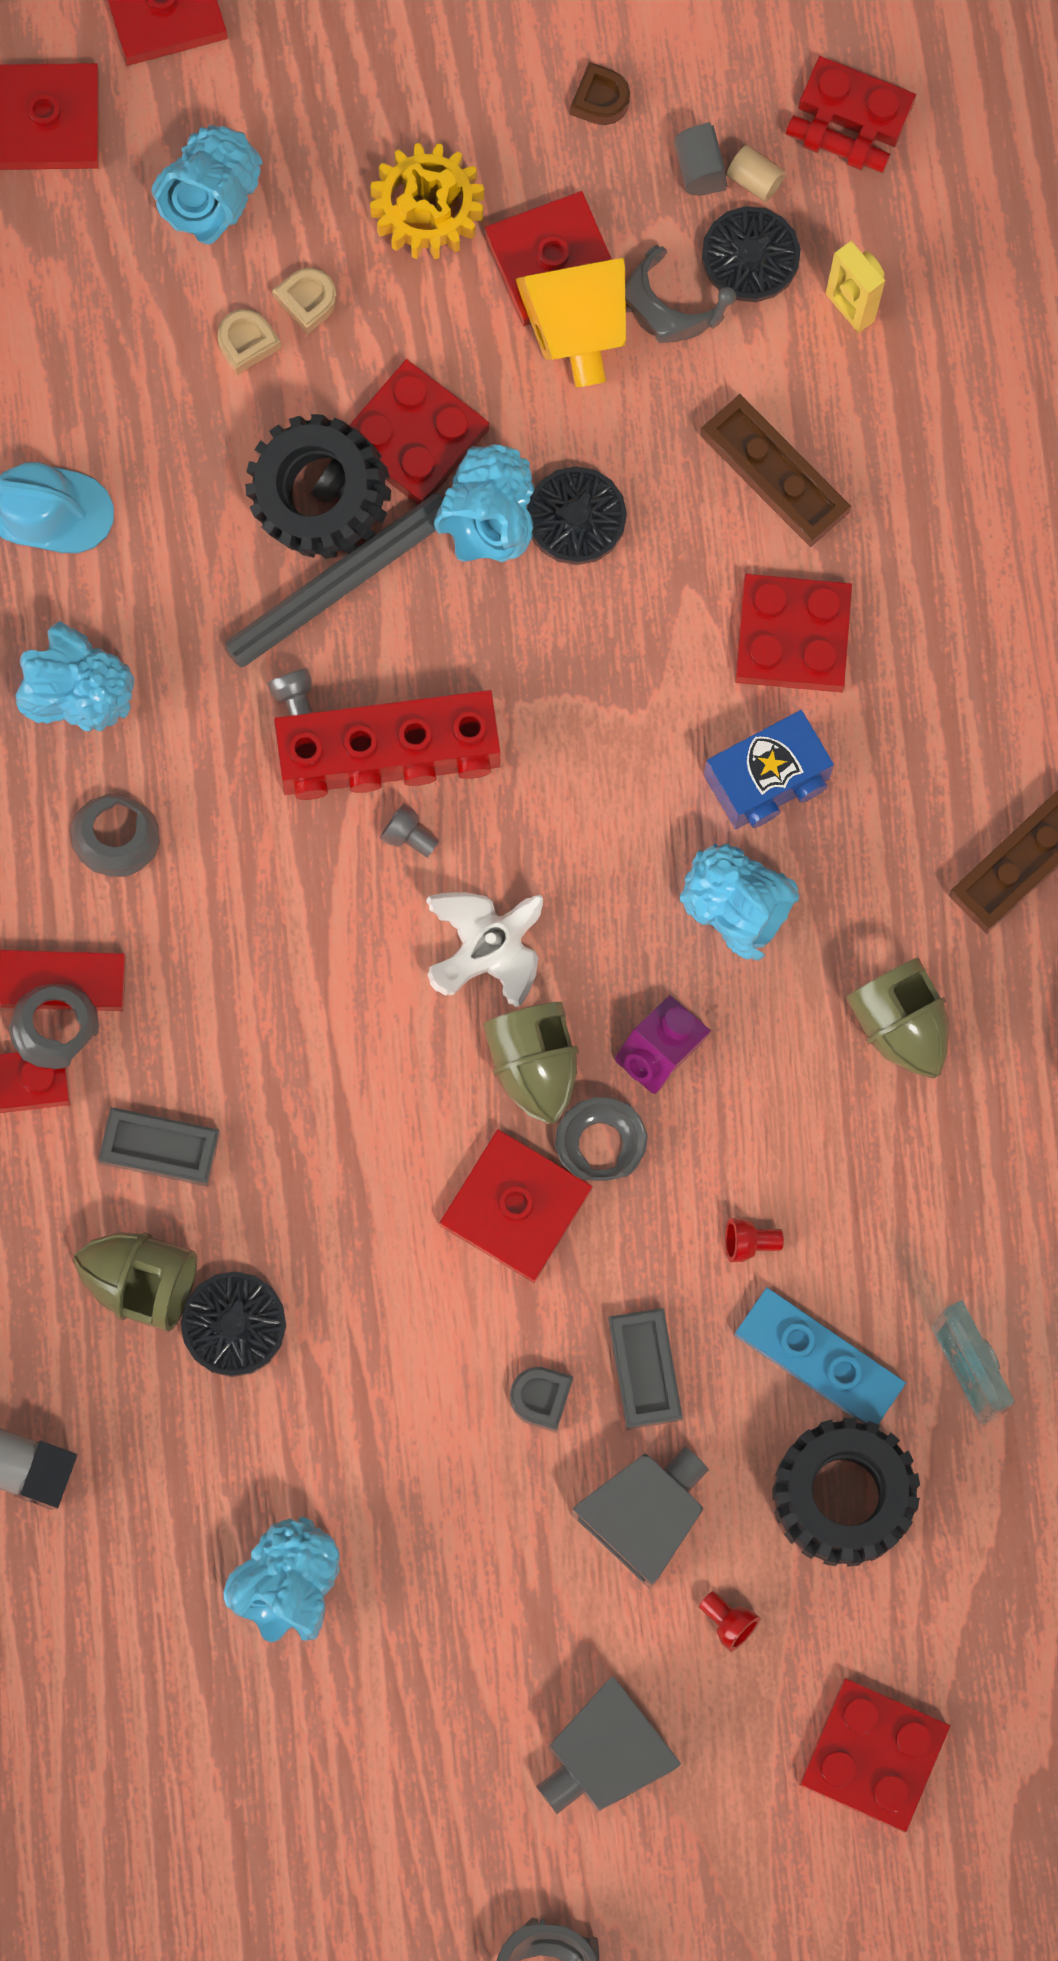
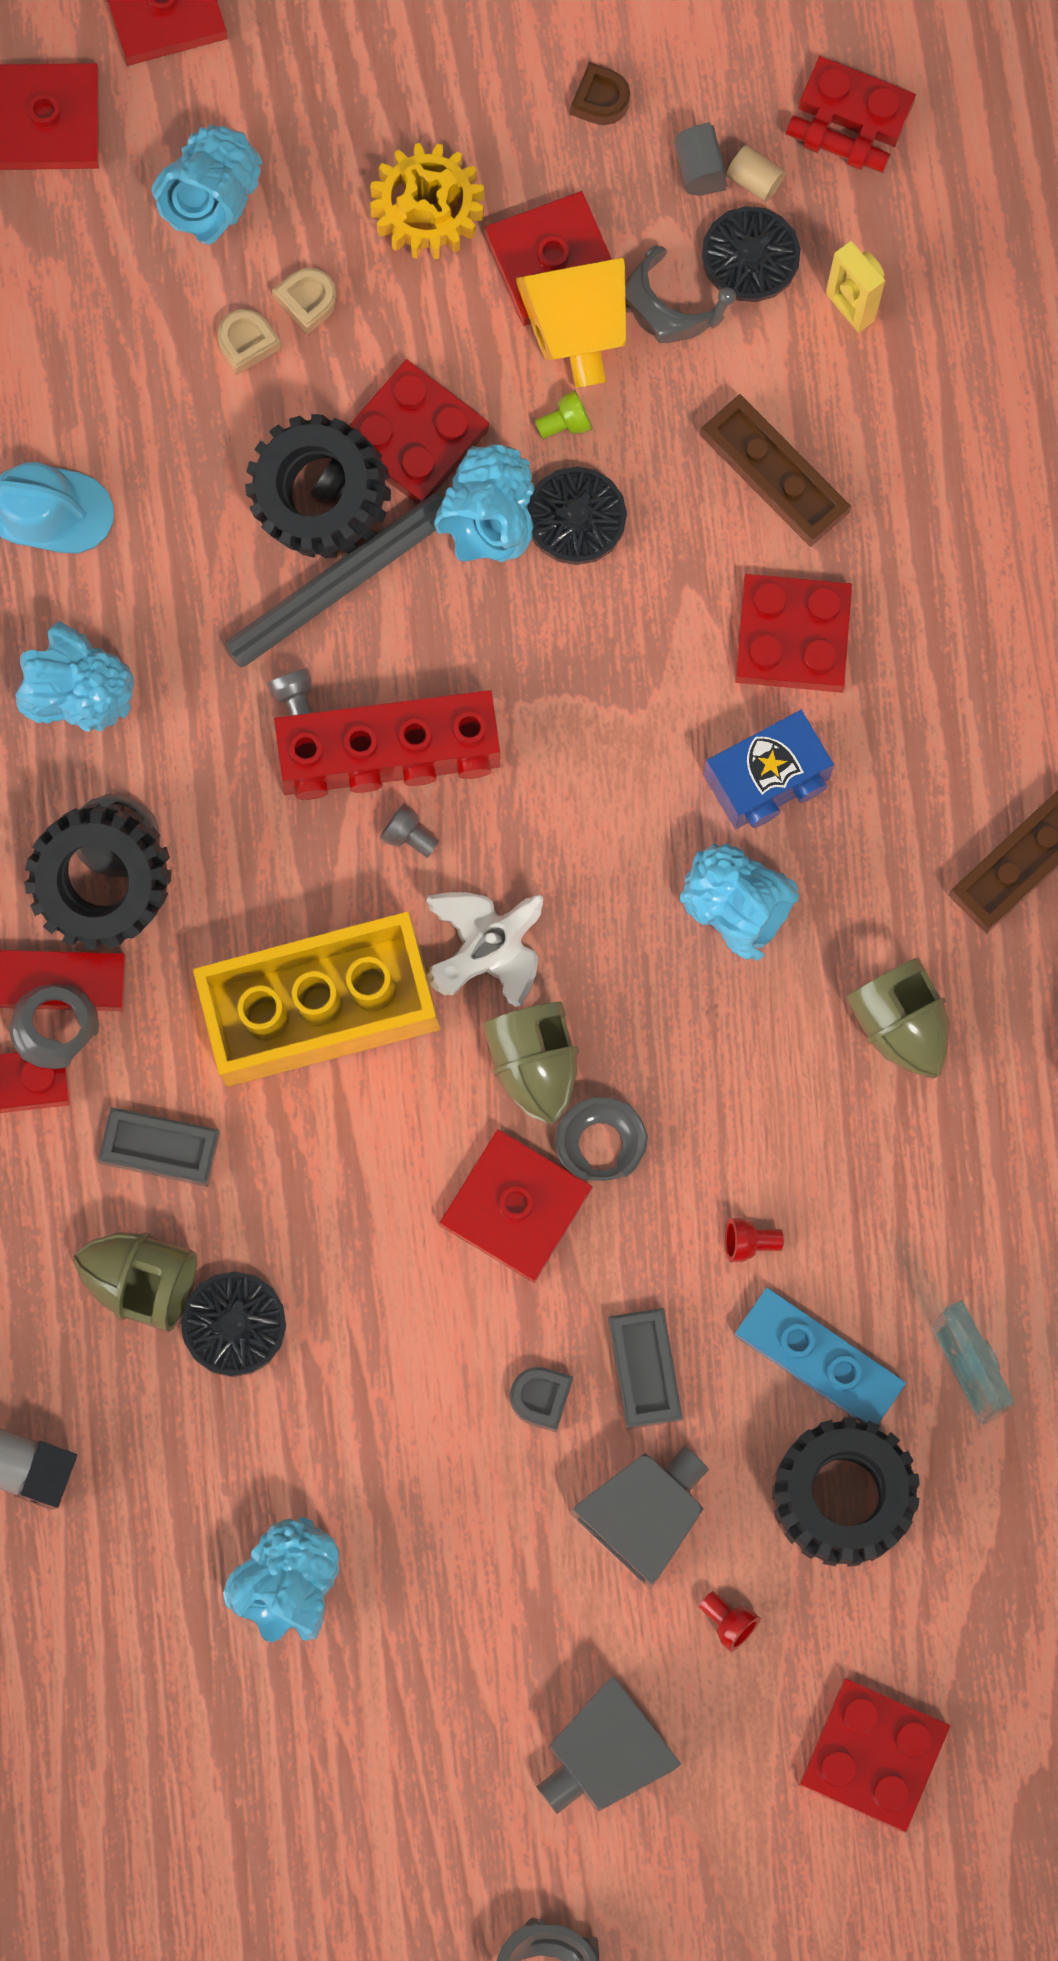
magenta bracket [615,995,711,1094] -> none
none -> black tyre [24,803,172,950]
none -> yellow brick [193,911,441,1087]
none -> lime piece [535,390,593,440]

